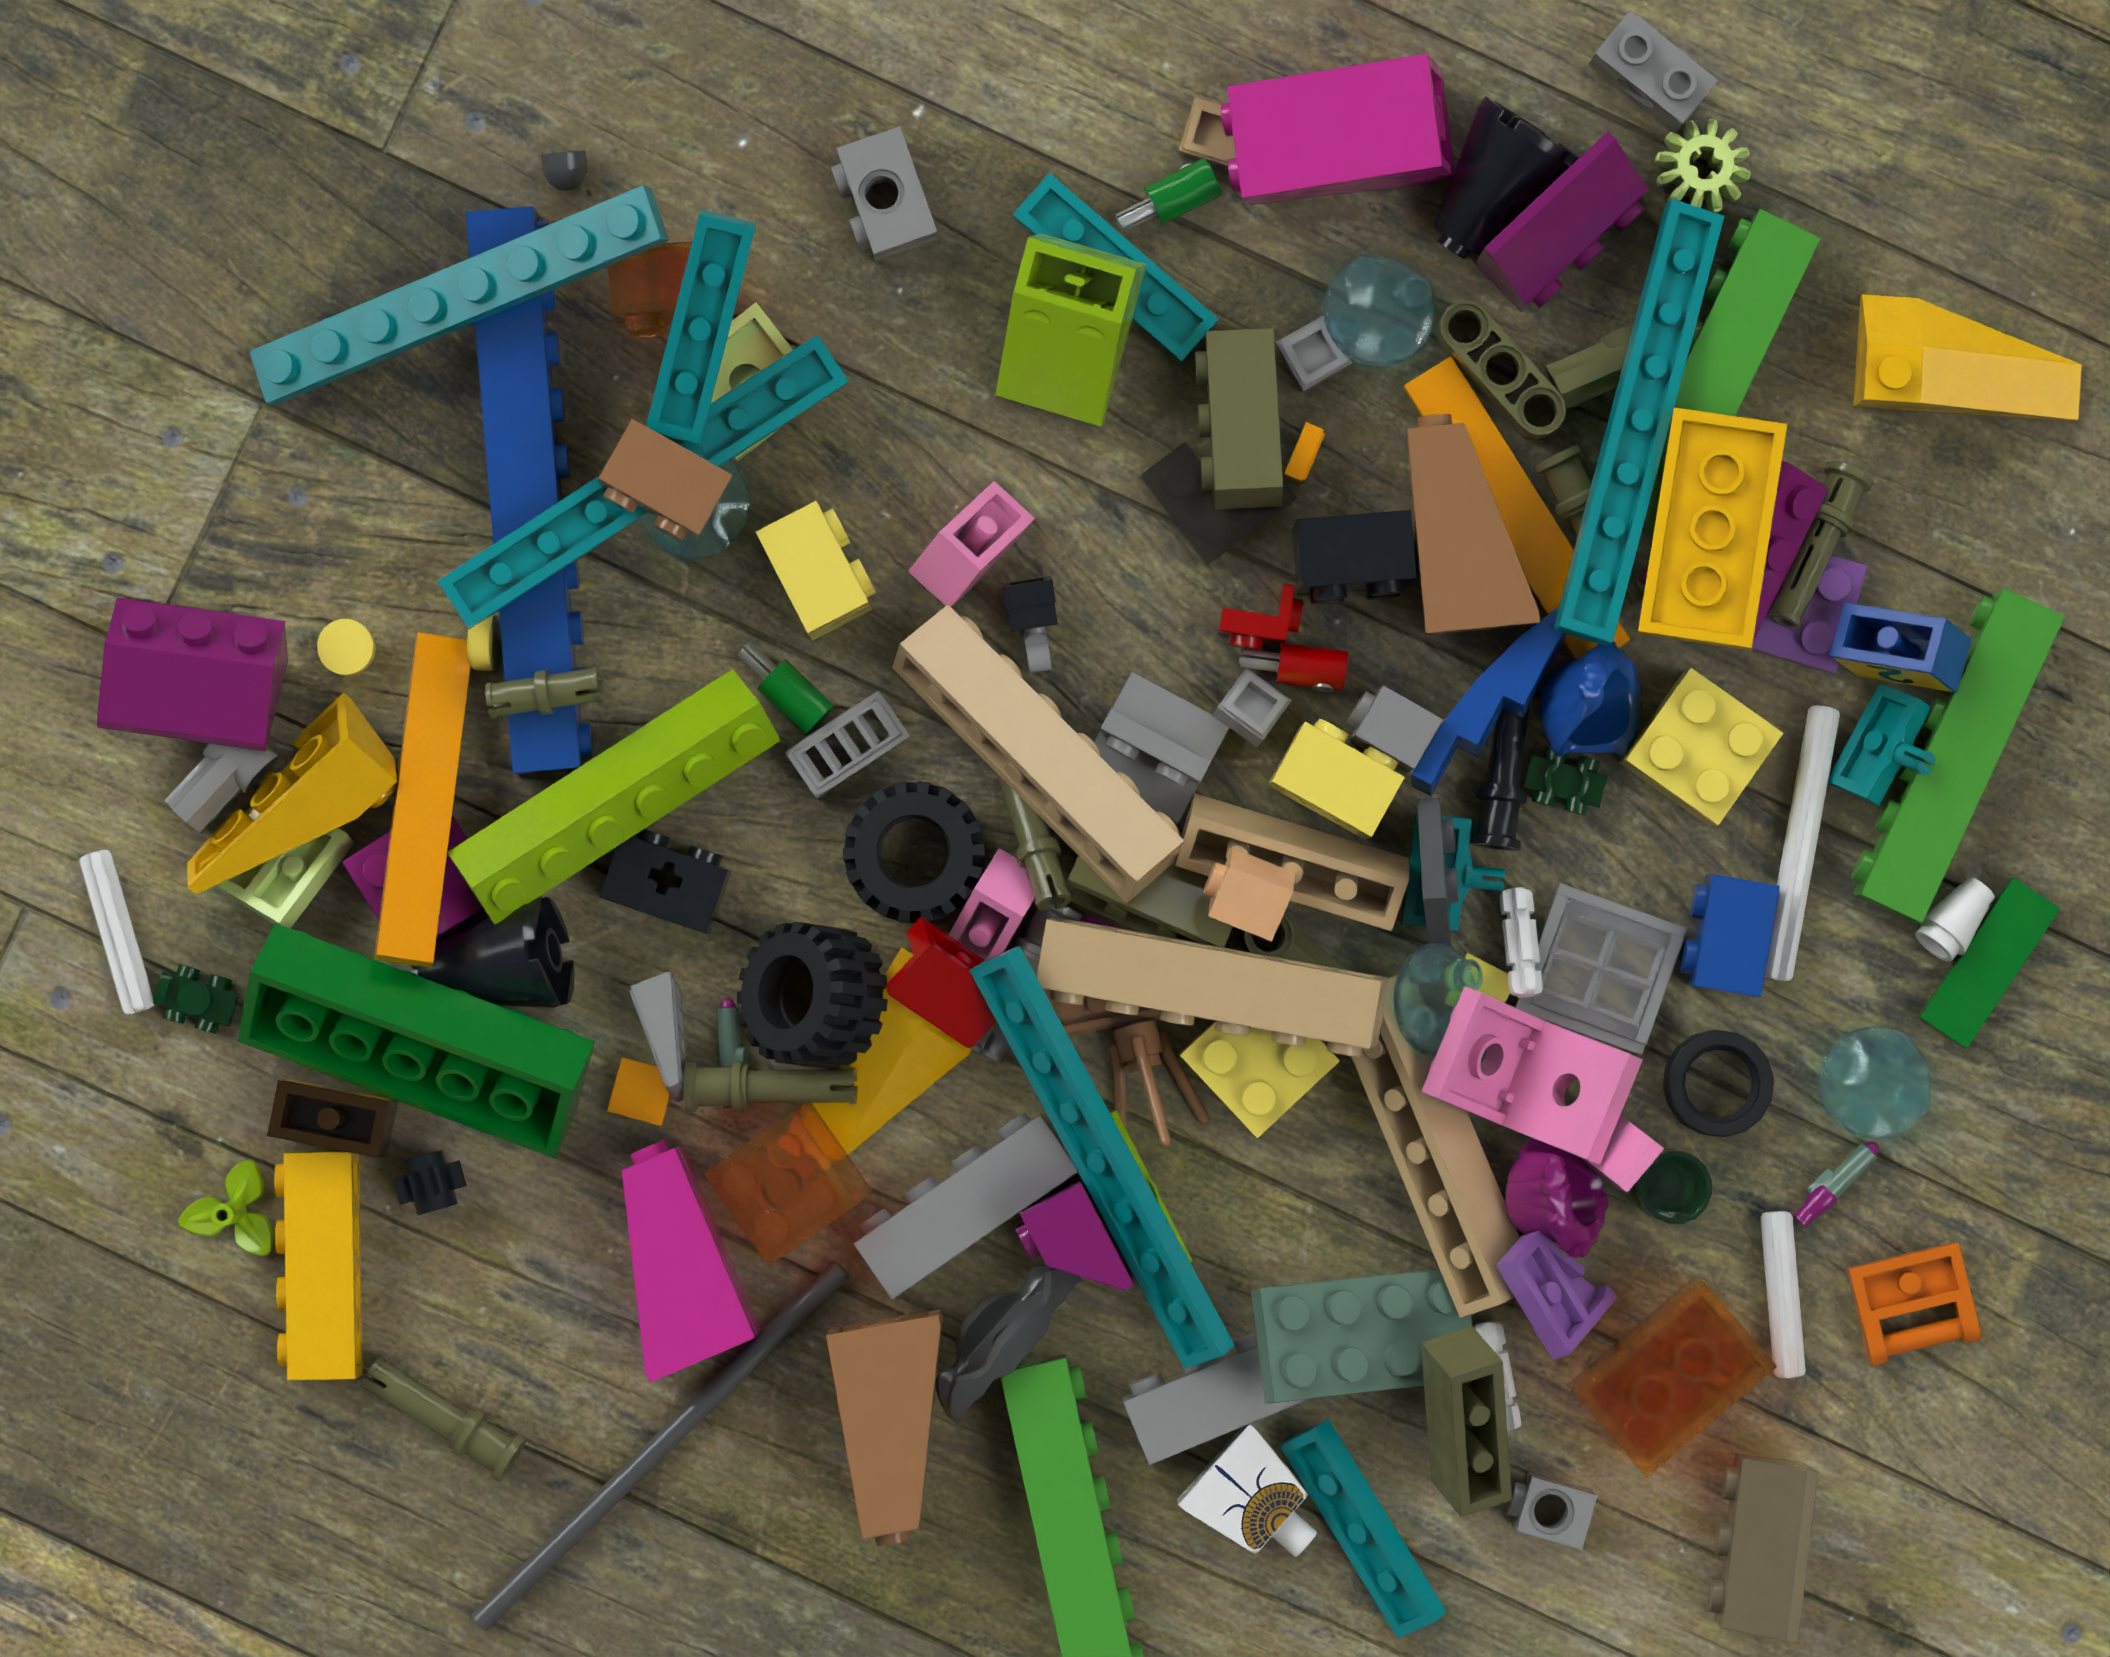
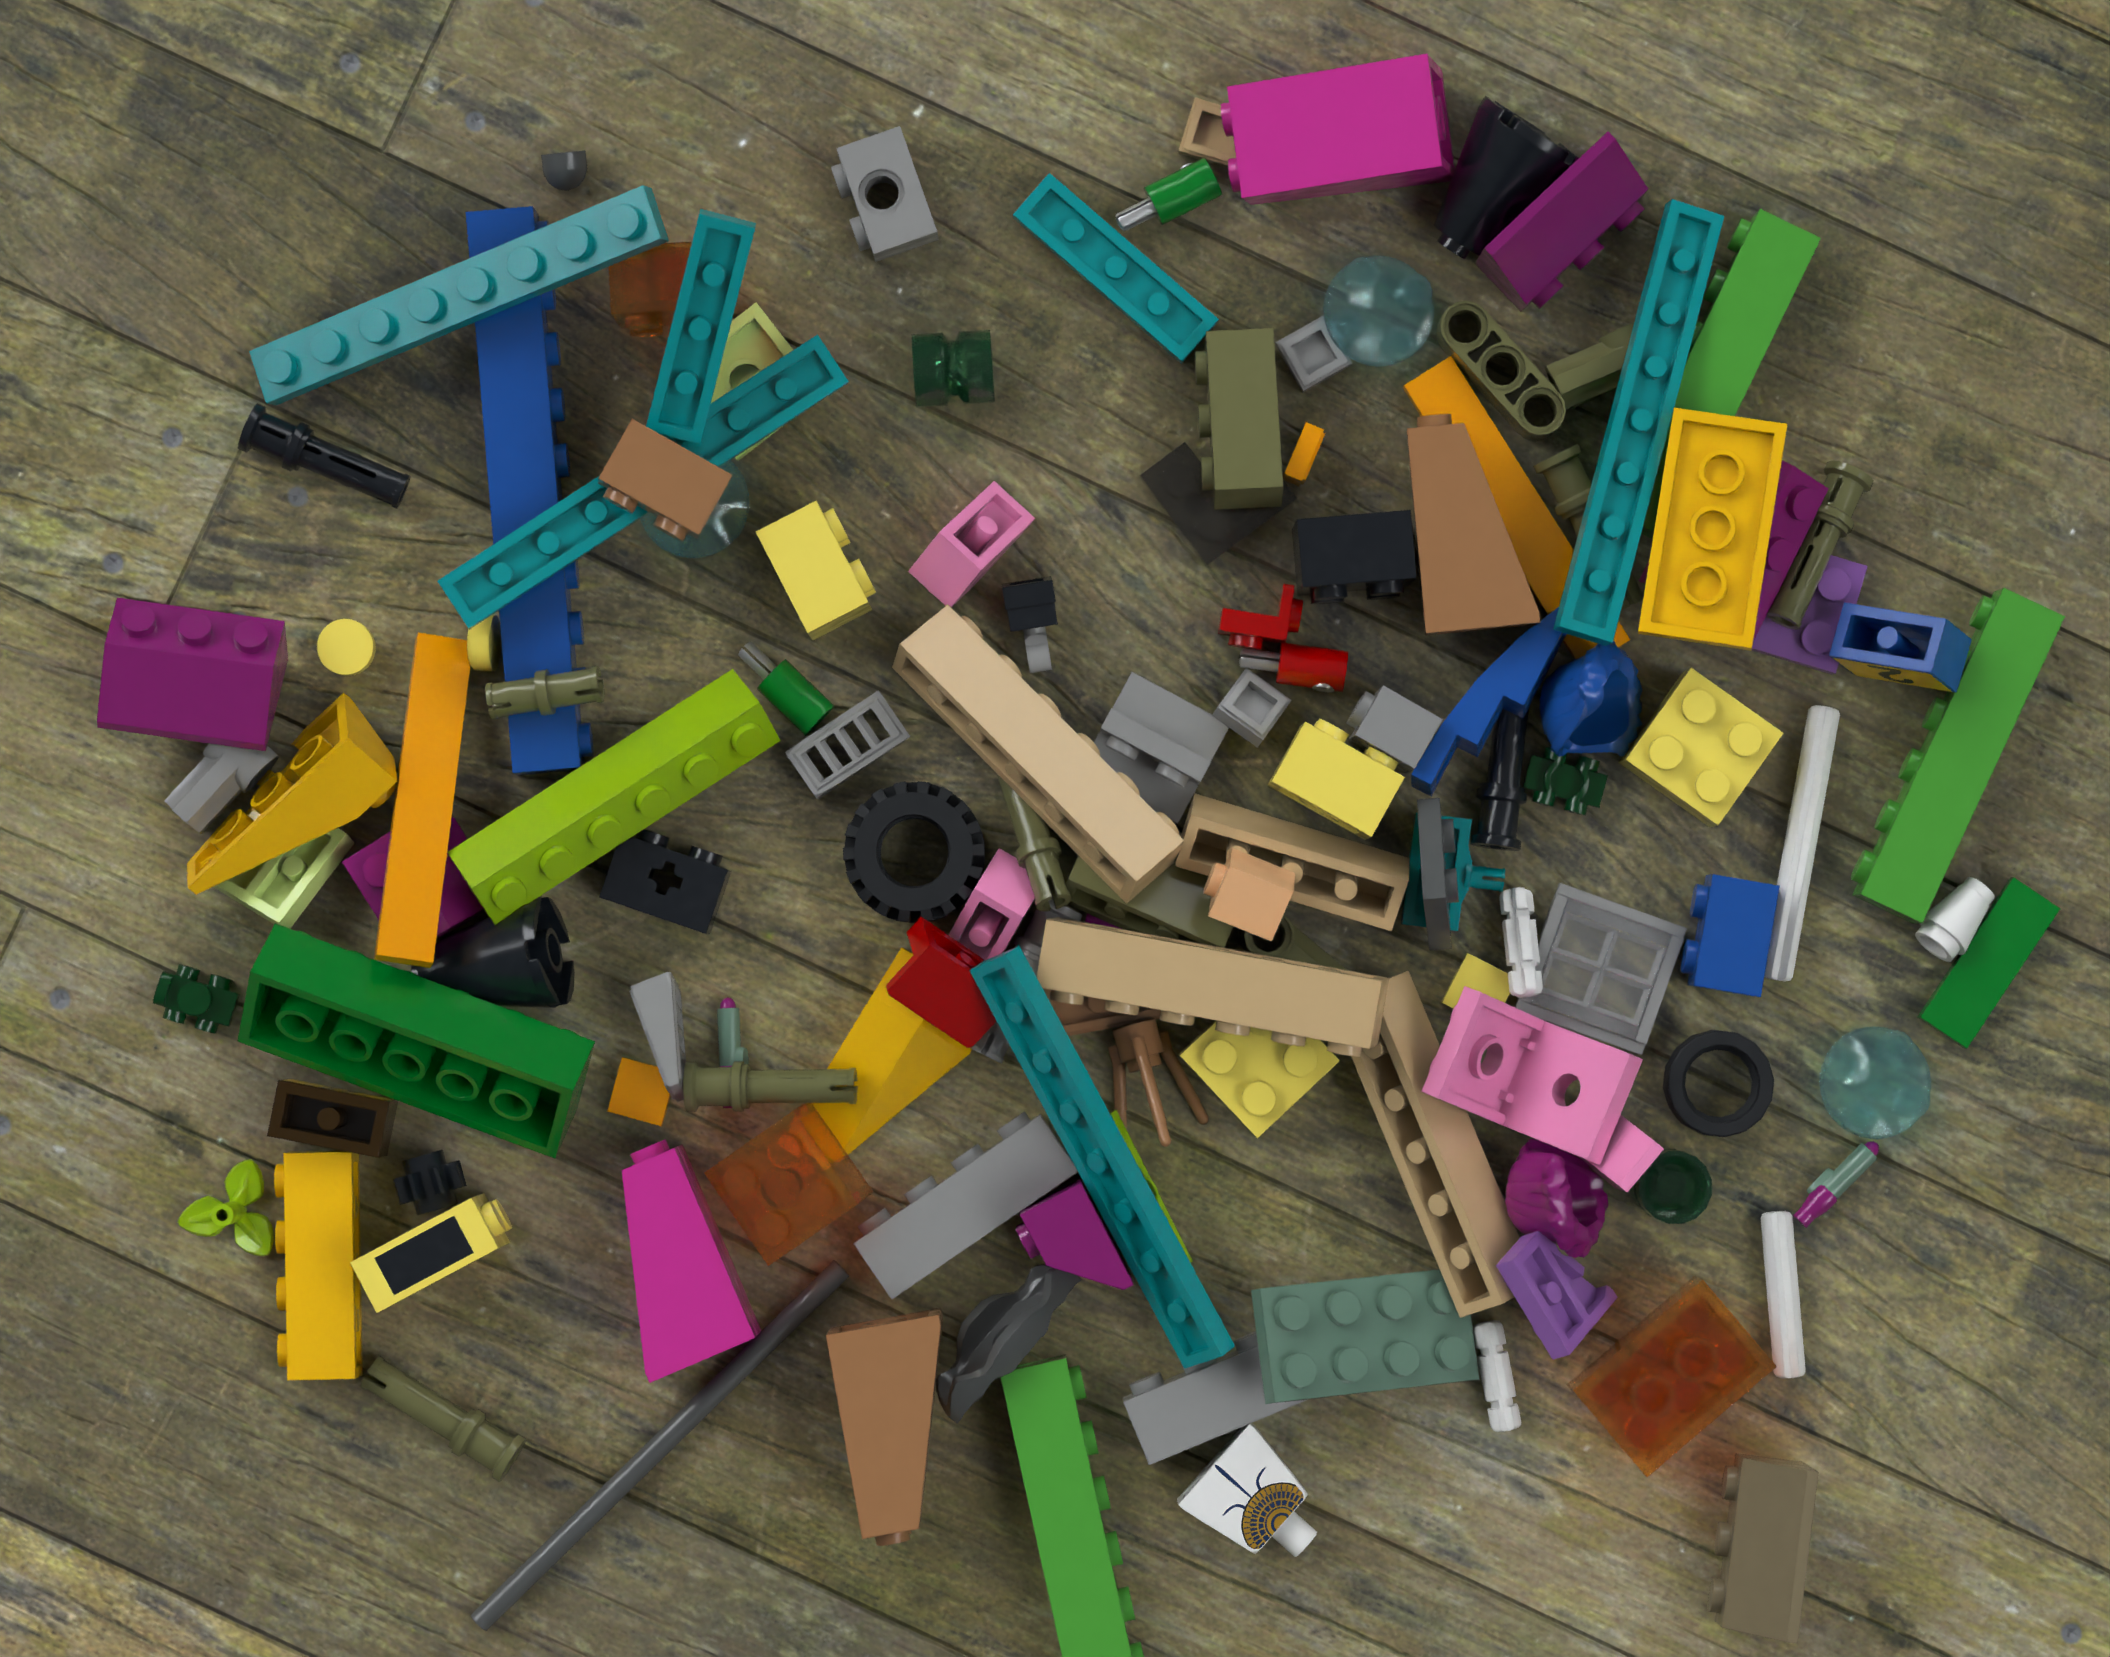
white axle [79,850,154,1014] -> none
black tyre [737,921,888,1069] -> none
lime slope [995,233,1147,427] -> none
teal plate [1280,1418,1447,1639] -> none
clear light blue dish [1394,943,1483,1056] -> none
olive brick [1421,1326,1512,1517] -> none
light grey brick [1506,1471,1597,1550] -> none
light grey brick [1588,10,1718,133] -> none
yellowish green gear [1655,119,1751,213] -> none
teal plate [1828,683,1935,807] -> none
orange plate [1846,1241,1981,1367] -> none
yellow wedge [1853,294,2082,421] -> none
none -> black pin [238,403,411,509]
none -> brick [350,1193,512,1313]
none -> clear green wheel [912,330,995,407]

